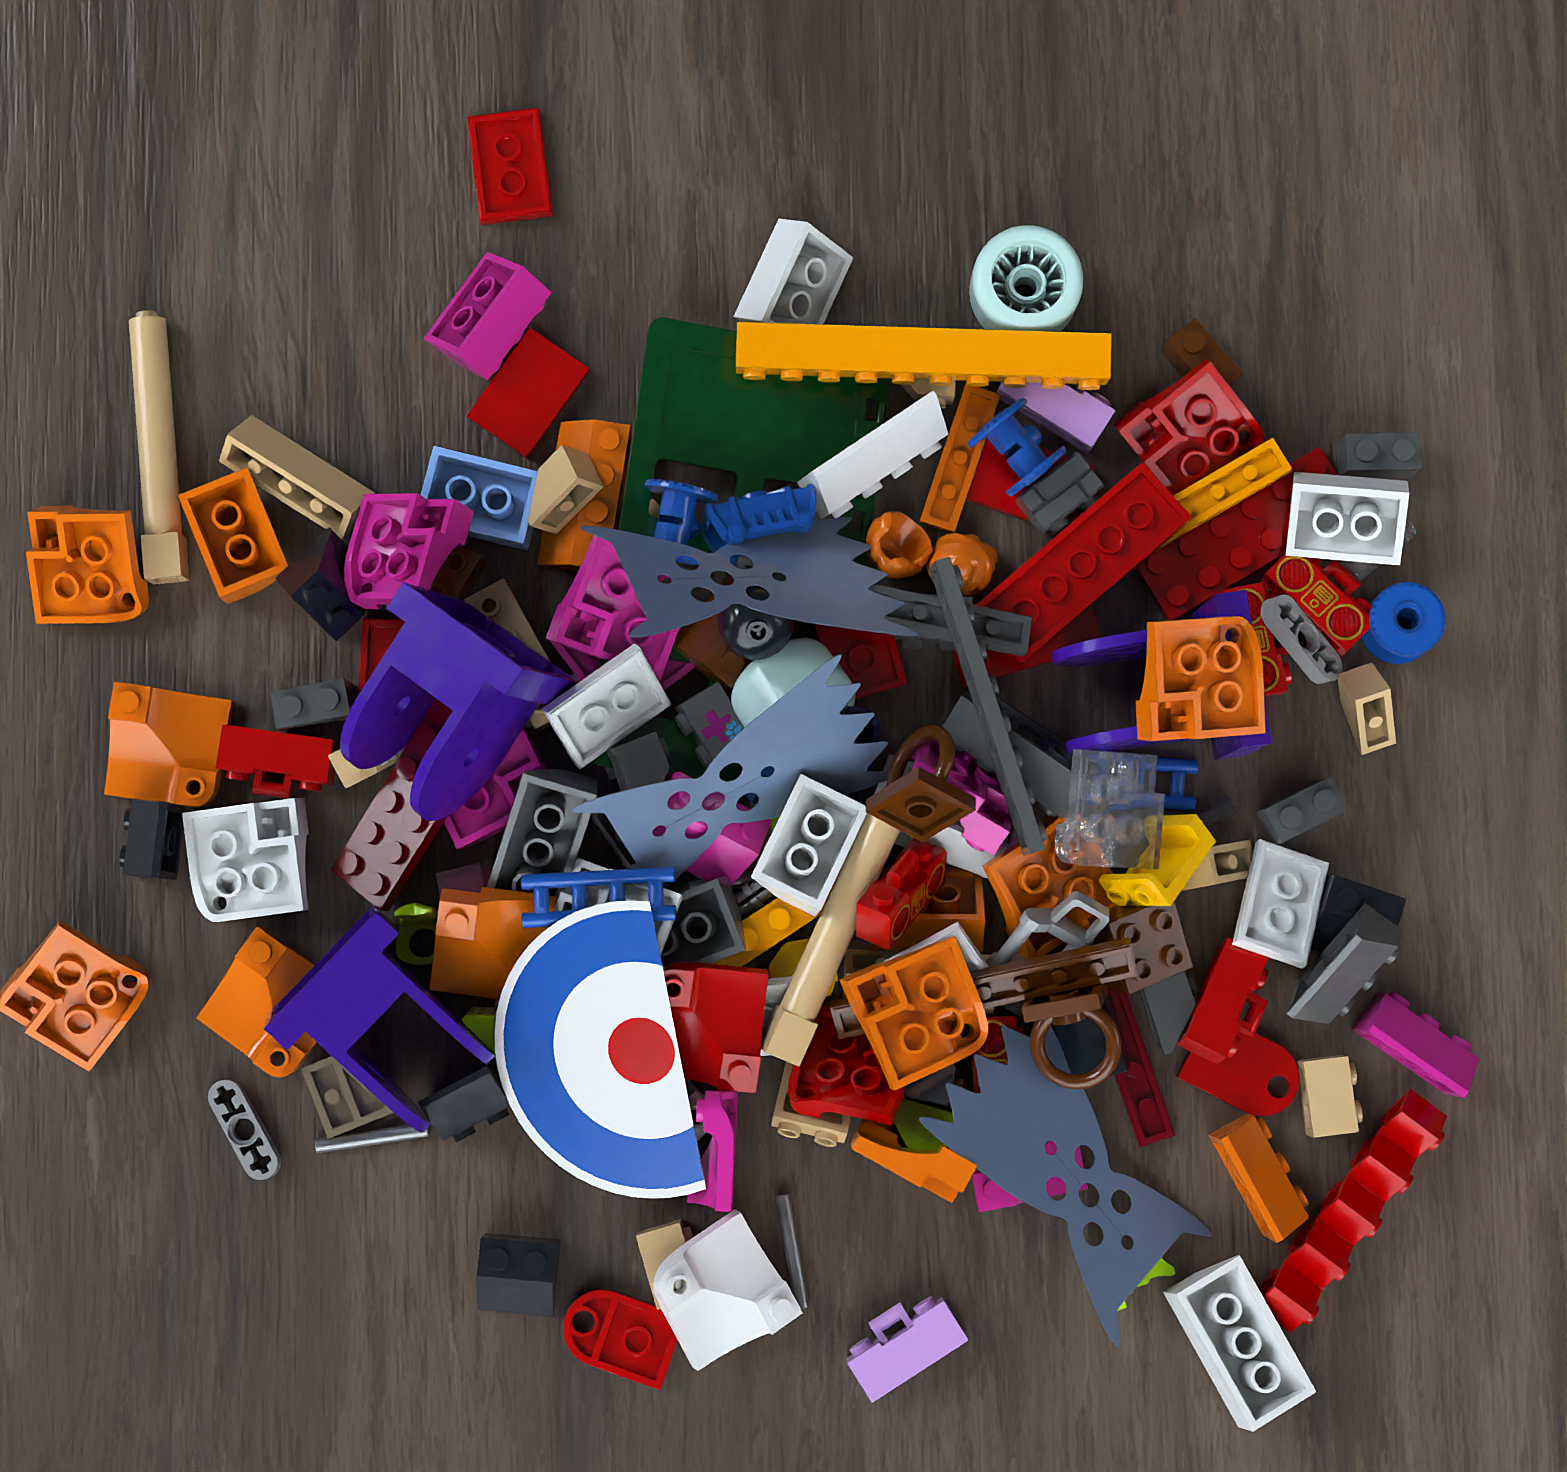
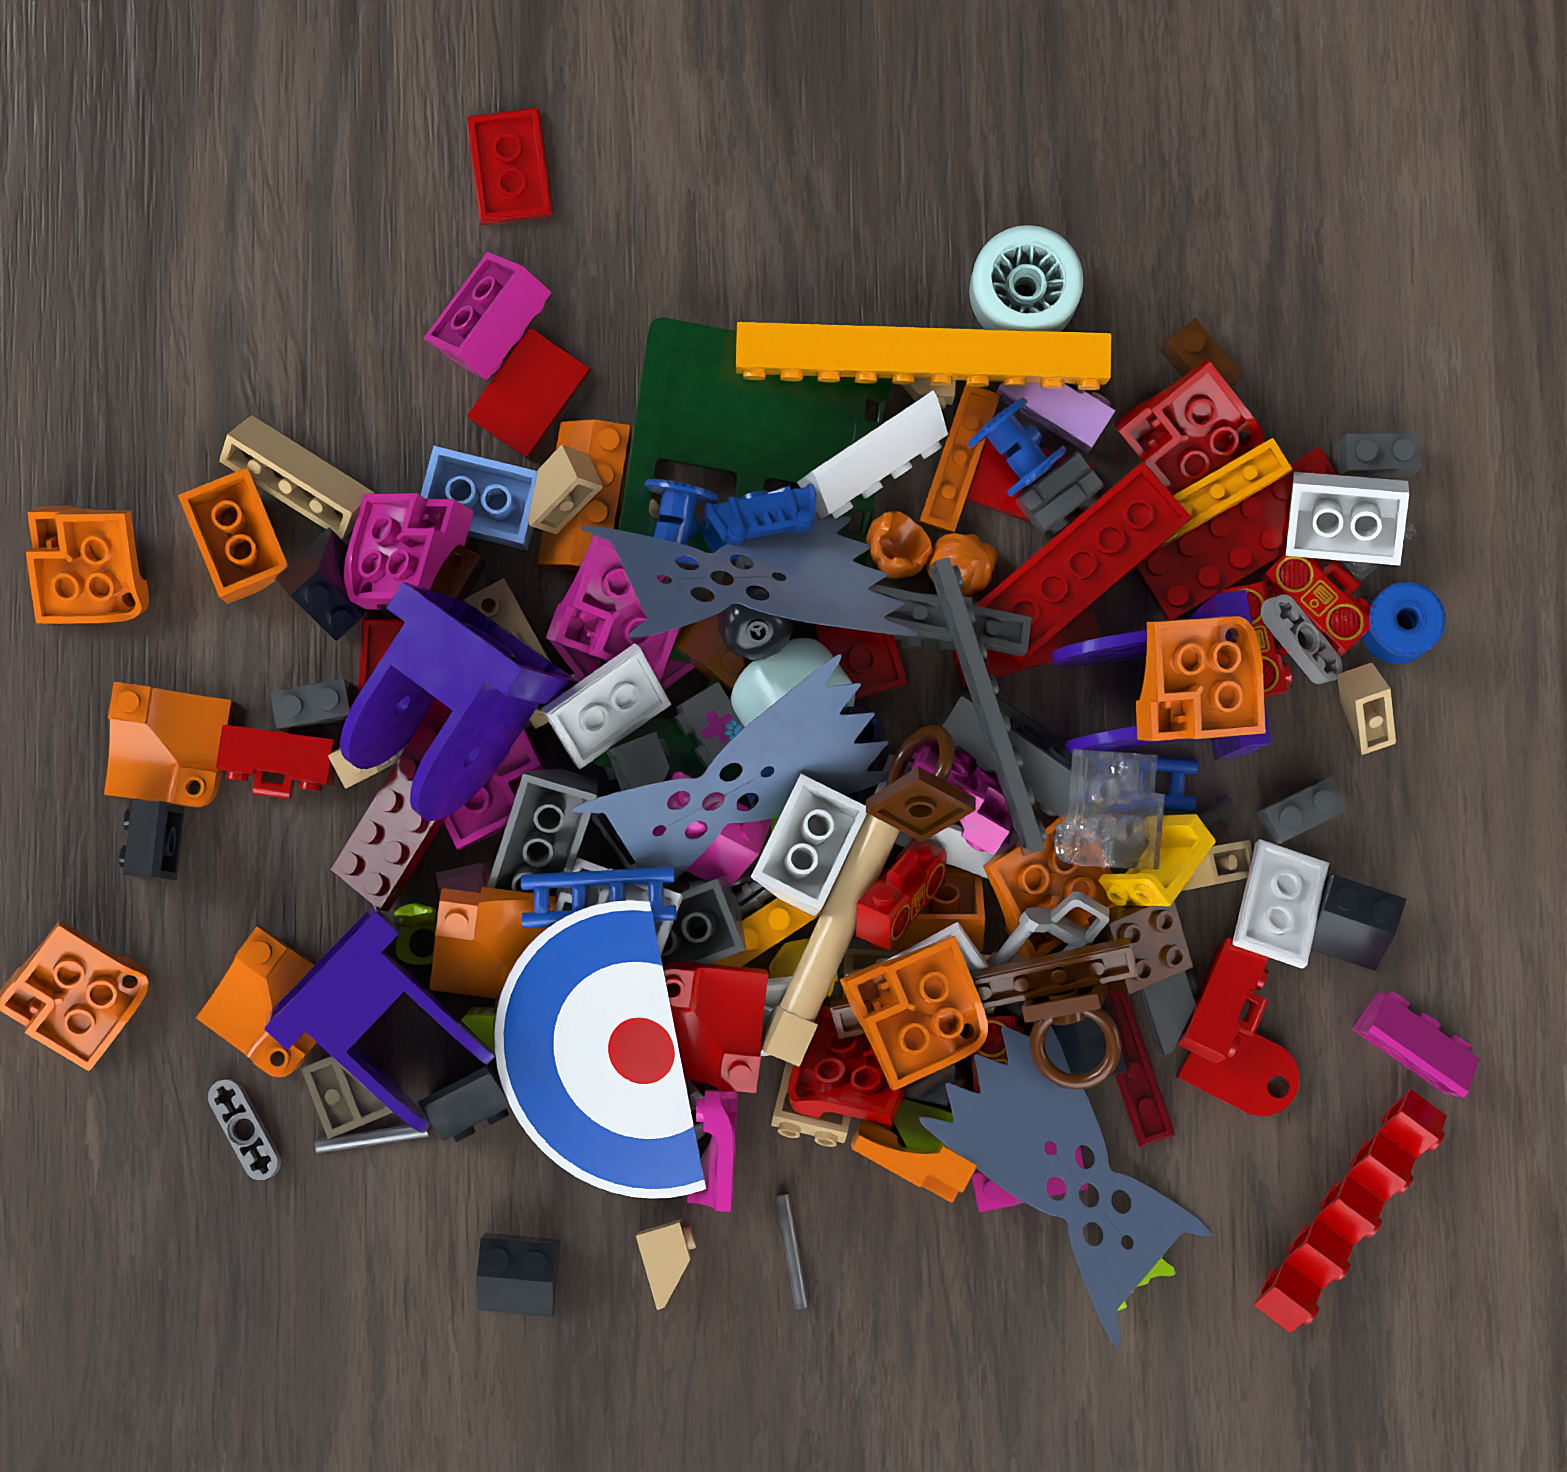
tan brick [129,310,190,585] -> none
white slope [182,798,309,922] -> none
red tile [563,1288,678,1390] -> none
white slope [653,1209,802,1371] -> none
white slope [733,219,853,325] -> none
lavender piece [847,1296,968,1403] -> none
white slope [1163,1255,1316,1432] -> none
orange slope [1208,1113,1309,1243] -> none
dark grey slope [1287,903,1402,1024] -> none
tan brick [1296,1055,1363,1138] -> none

